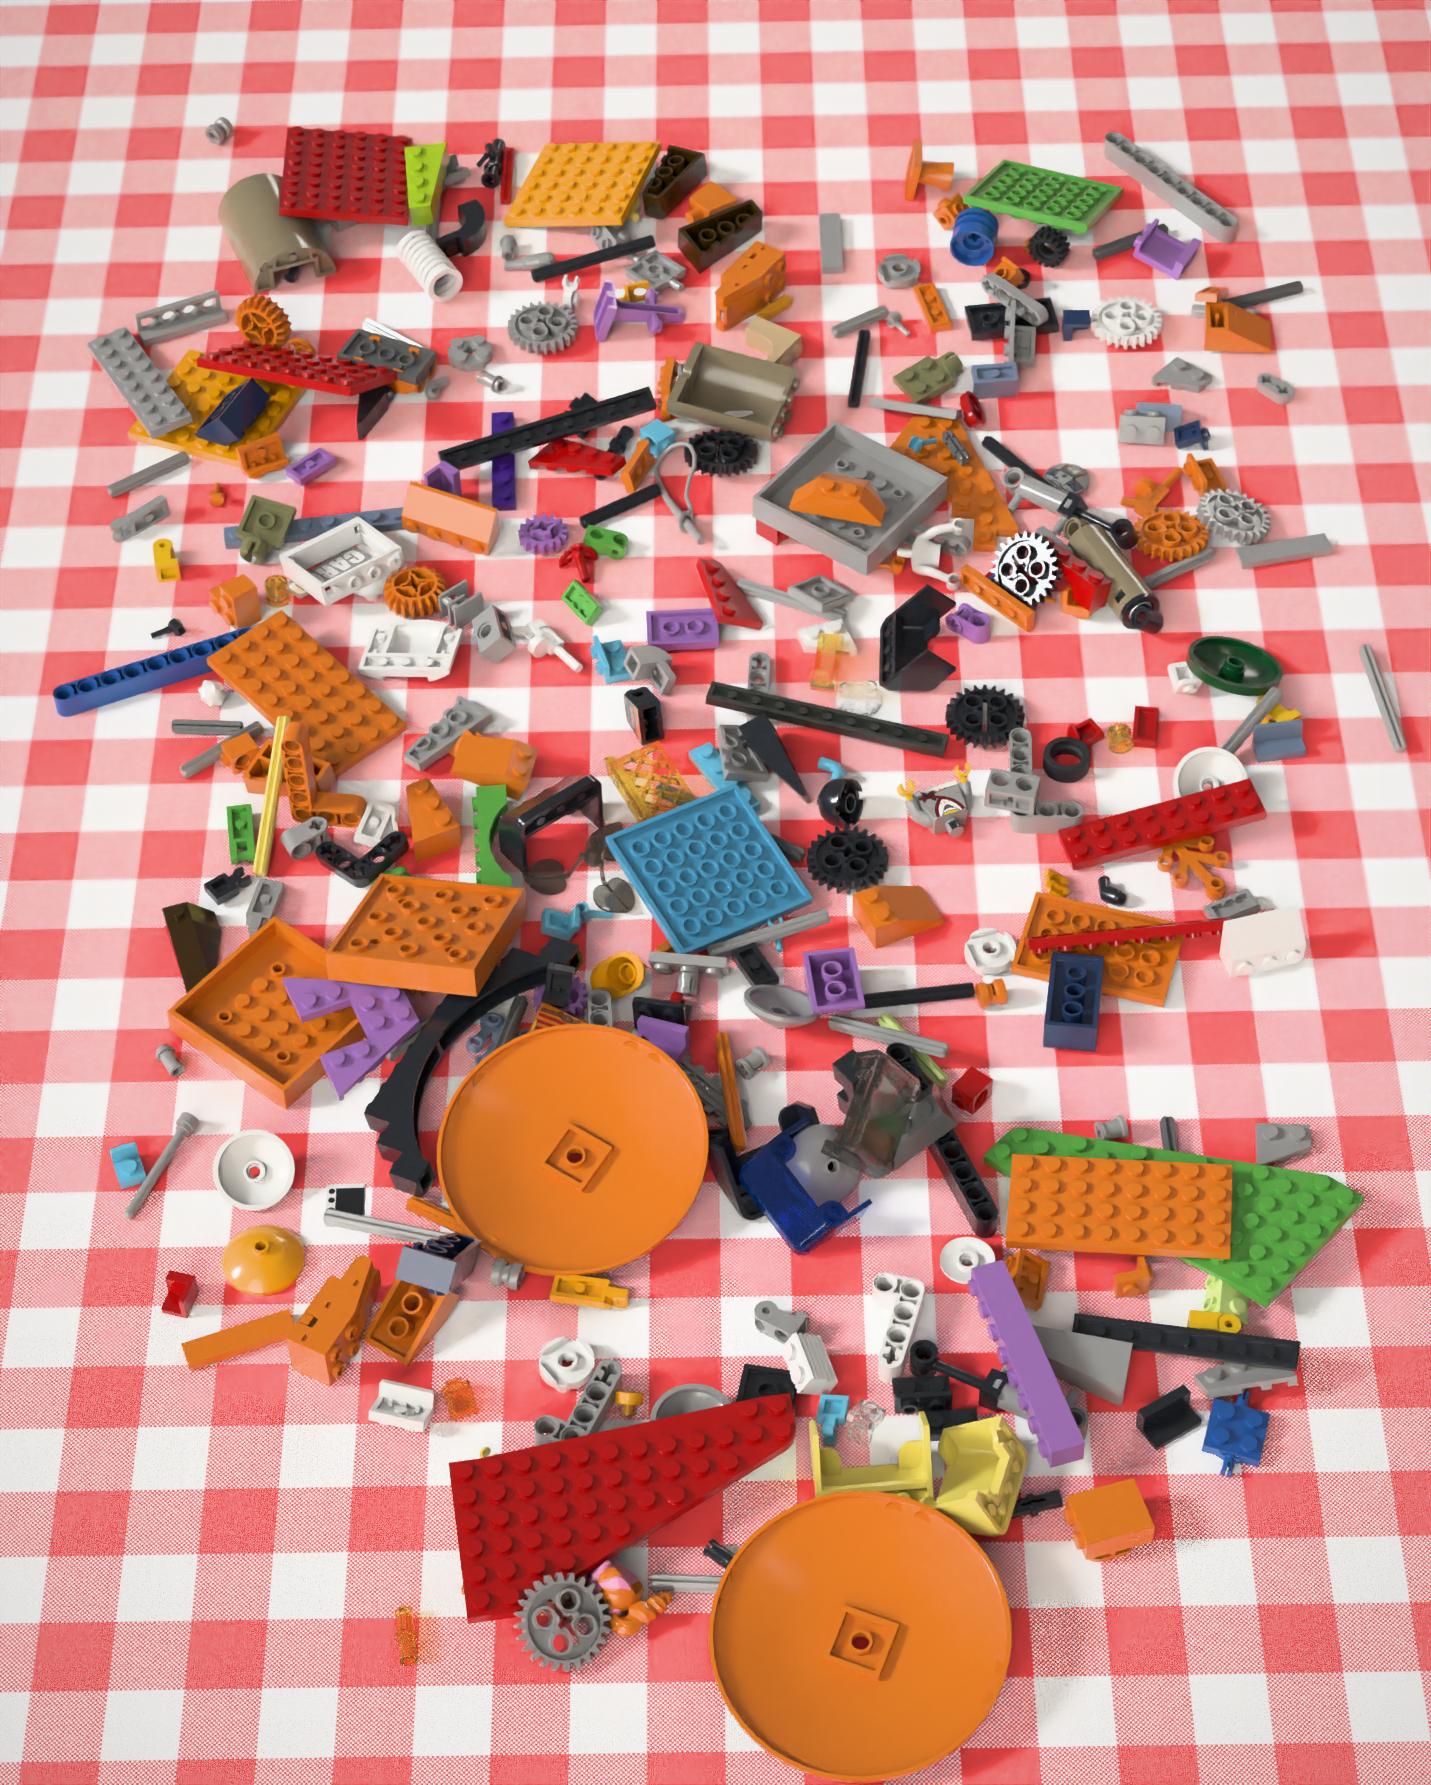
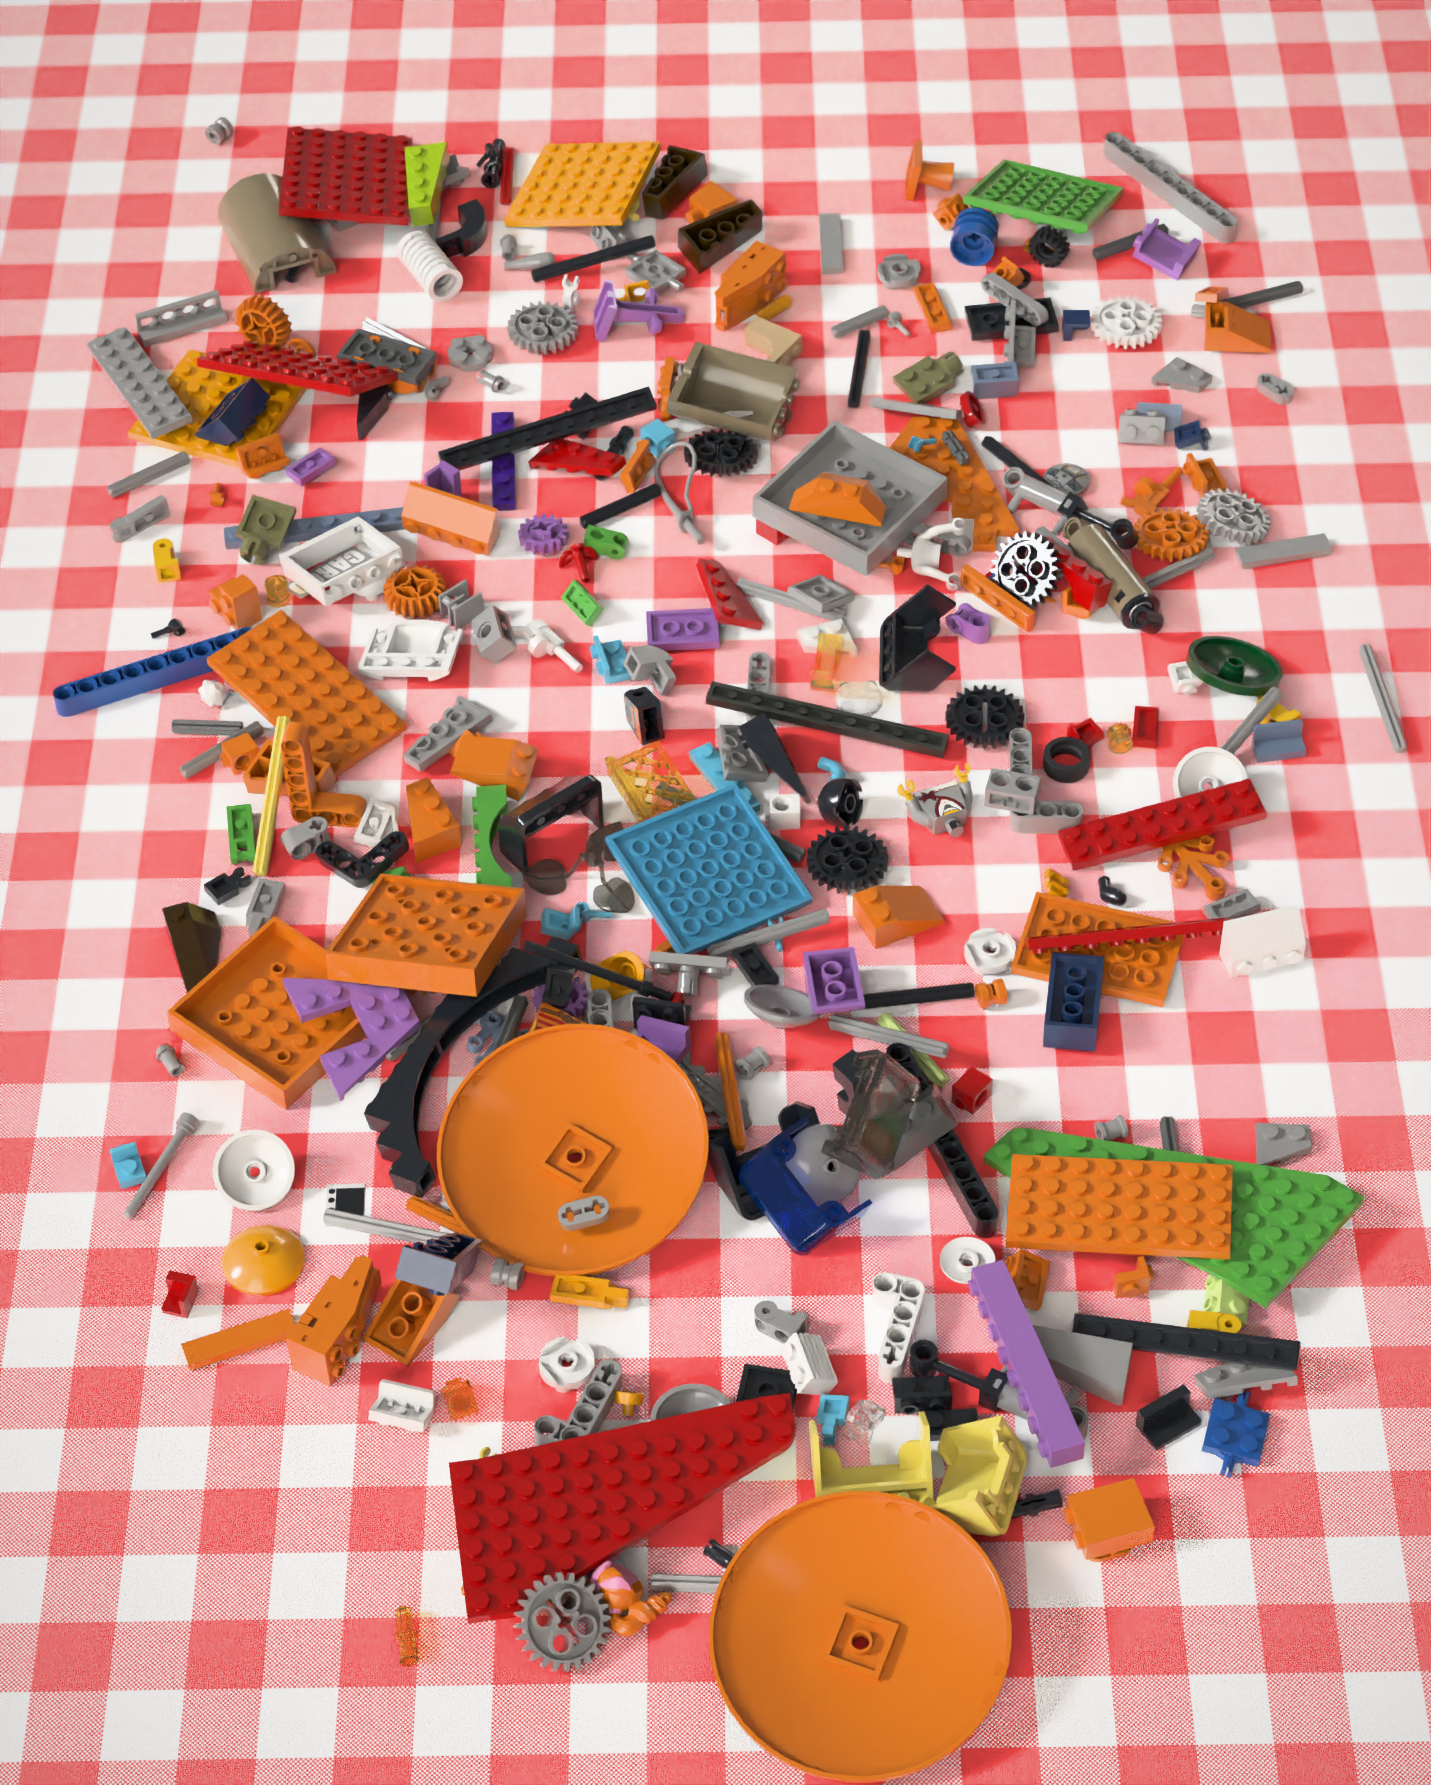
none -> black bar [522,940,671,1001]
none -> light grey beam [558,1196,610,1231]
none -> white brick [765,794,800,830]

